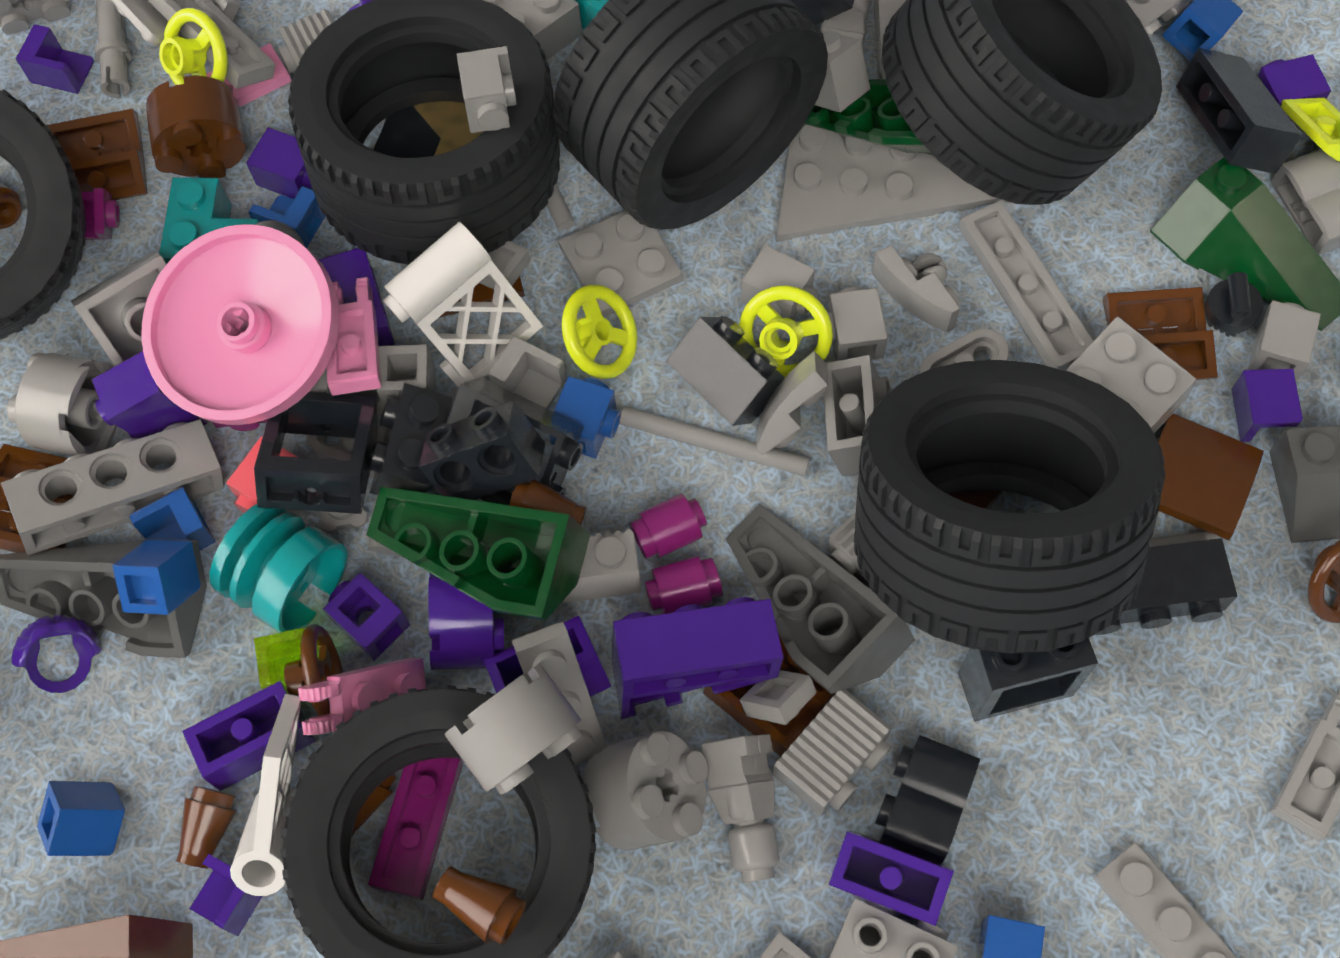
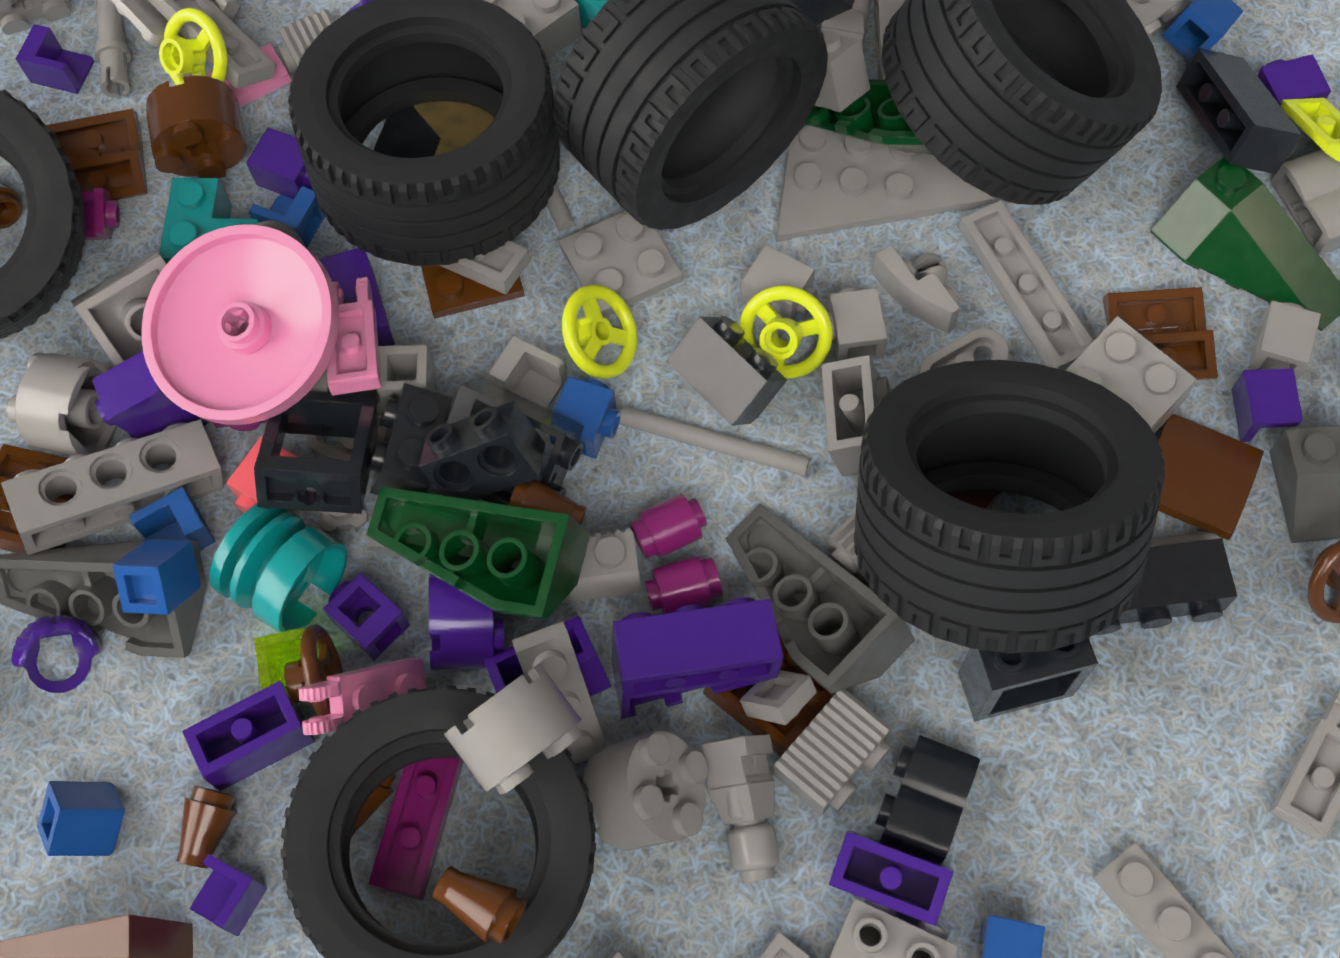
white piece [230,694,301,896] -> none
white piece [383,222,543,388] -> none
light grey brick [457,46,517,133] -> none
light grey slope [756,351,828,456] -> none
black piece [1205,272,1263,337] -> none

